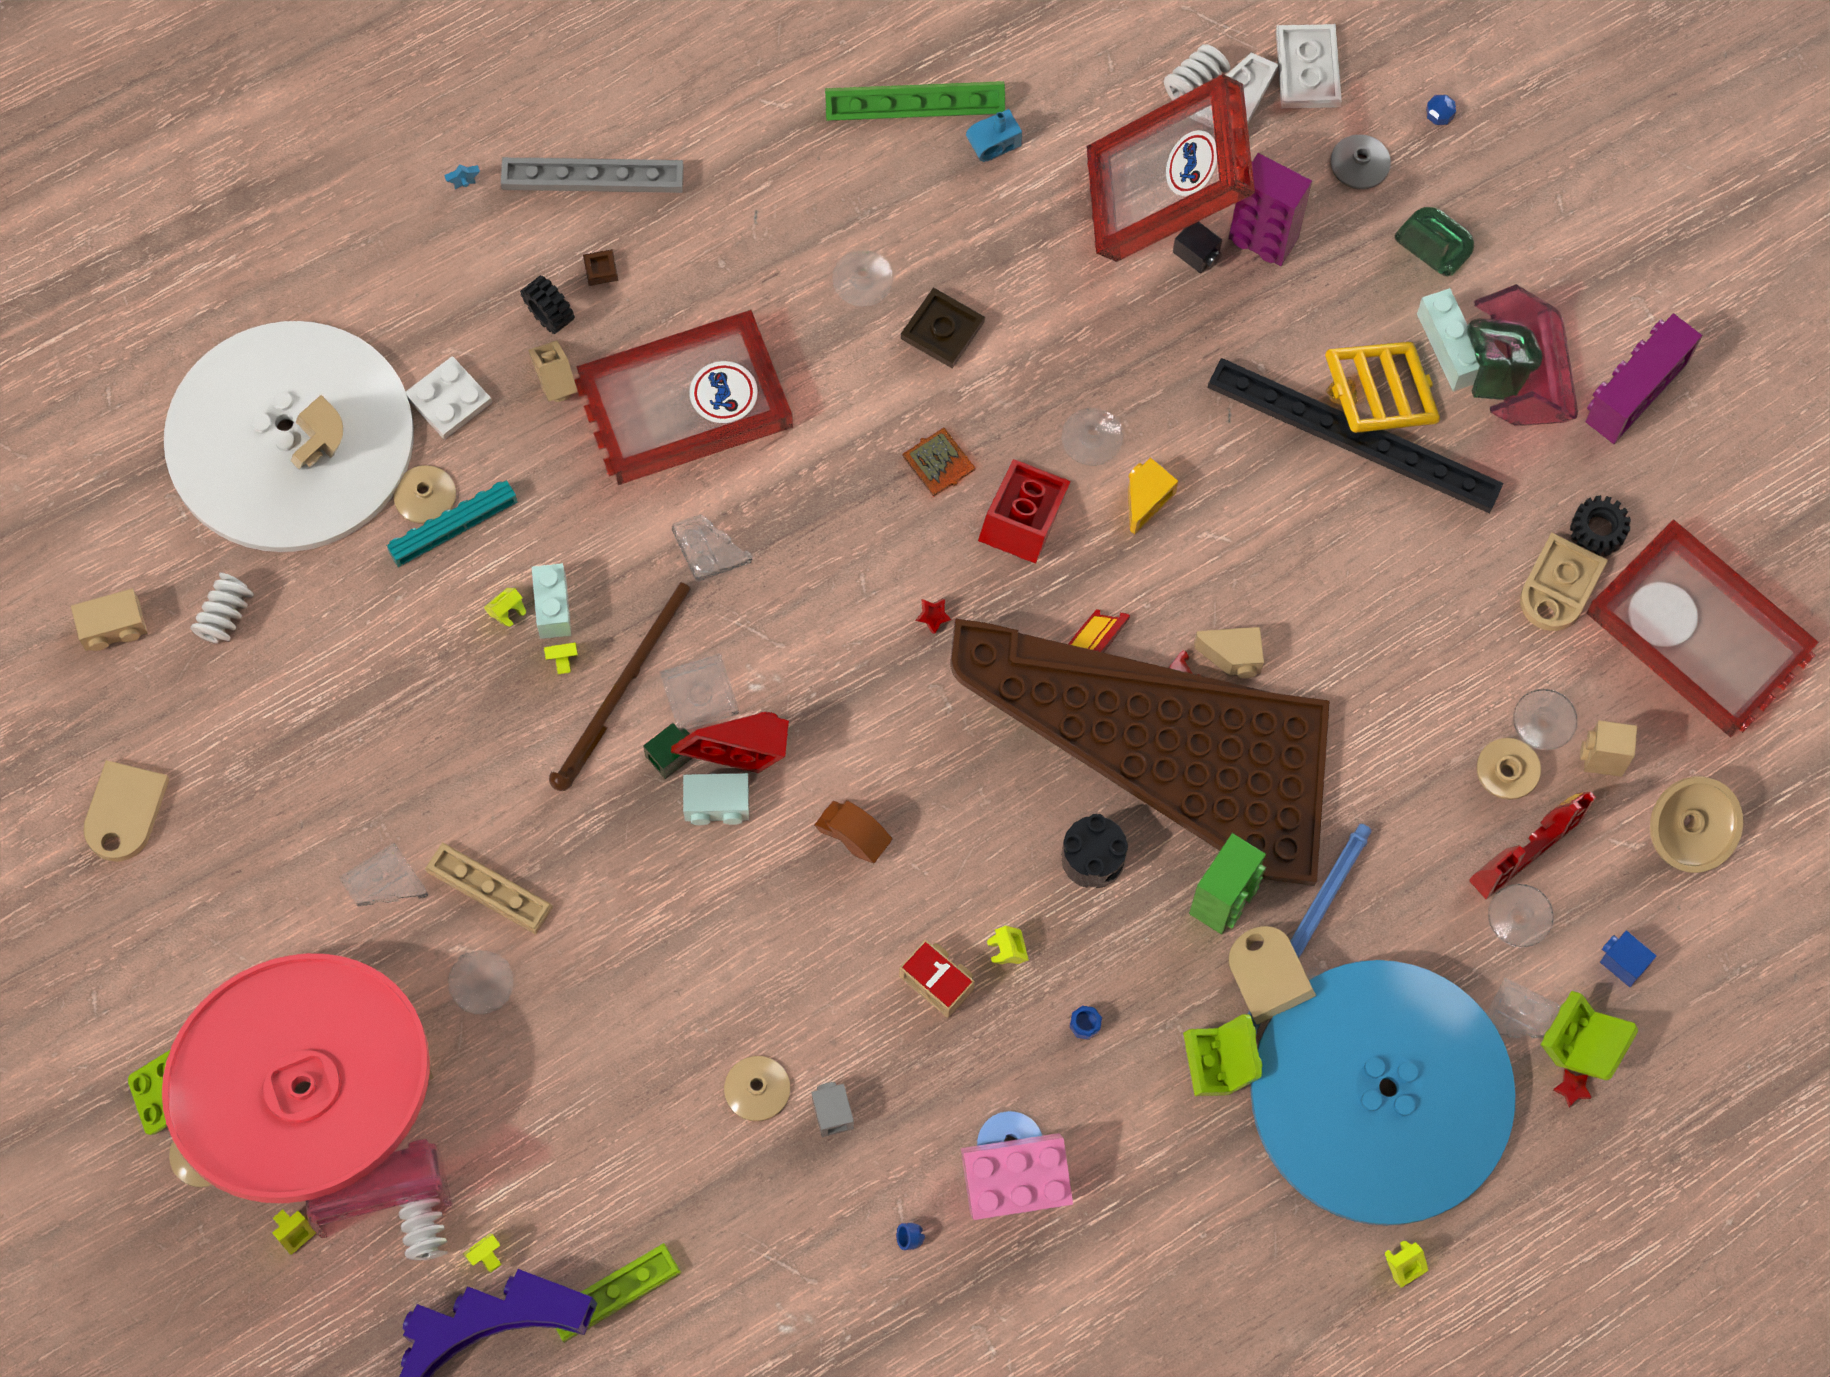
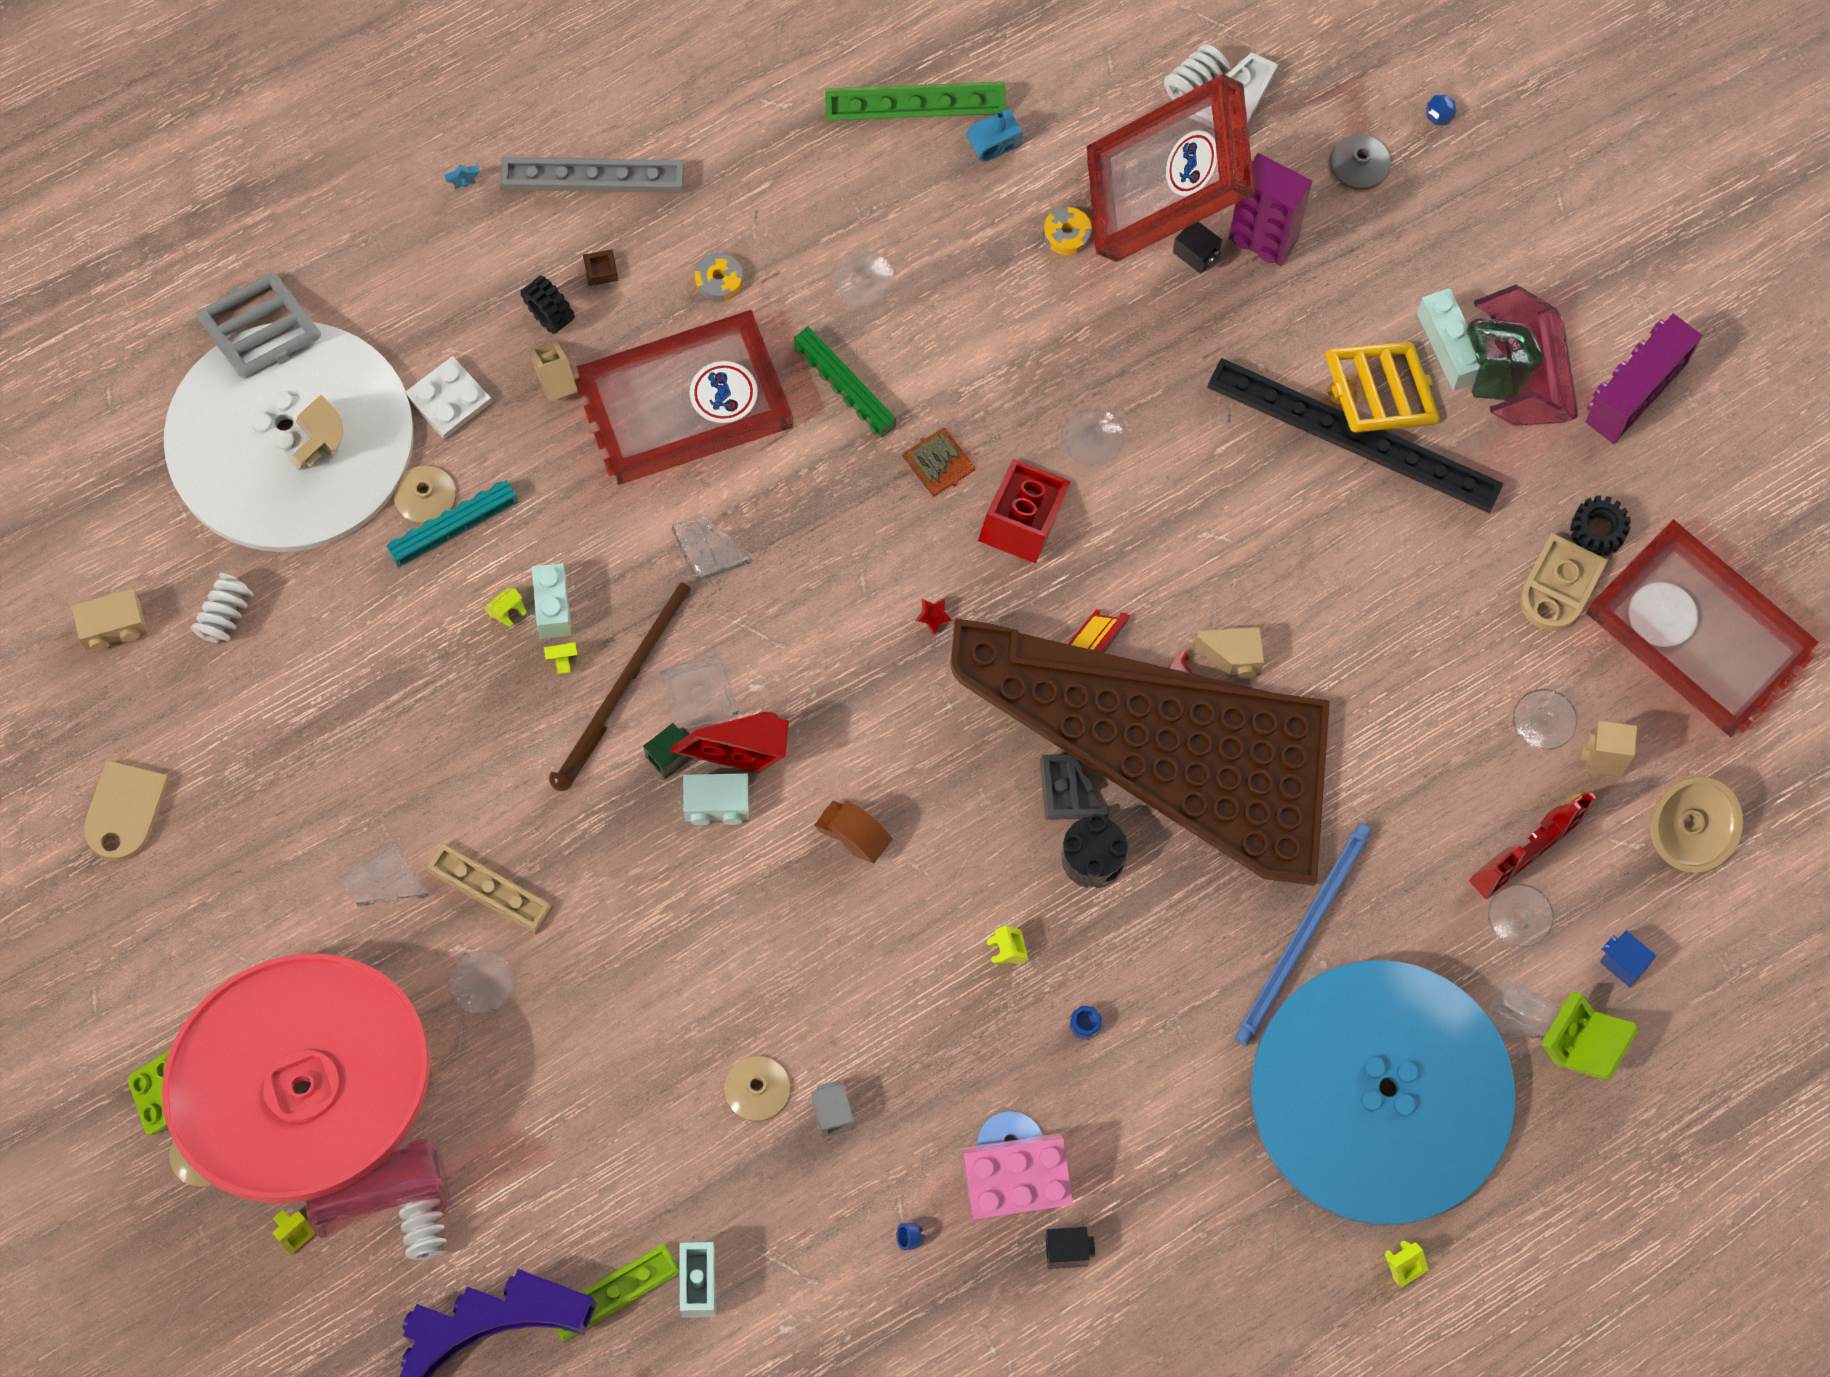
neon yellow tile [463,1233,502,1273] -> none
brick [899,939,975,1018] -> none
dark brown plate [901,287,985,369] -> none
yellow slope [1128,457,1178,535] -> none
lime bracket [1183,1014,1262,1096] -> none
bright green brick [1189,833,1267,935] -> none
tan tile [1229,926,1316,1025] -> none
white tile [1276,24,1342,109] -> none
clear green piece [1394,207,1474,277] -> none
tan dish [1477,738,1541,800] -> none
red piece [1553,1069,1592,1108] -> none
none -> light grey bar [196,273,321,378]
none -> light aqua brick [680,1242,716,1318]
none -> piece [695,253,743,301]
none -> green piece [793,326,896,438]
none -> dark grey wing [1040,754,1109,820]
none -> yellow piece [1043,207,1092,255]
none -> black brick [1045,1227,1095,1269]

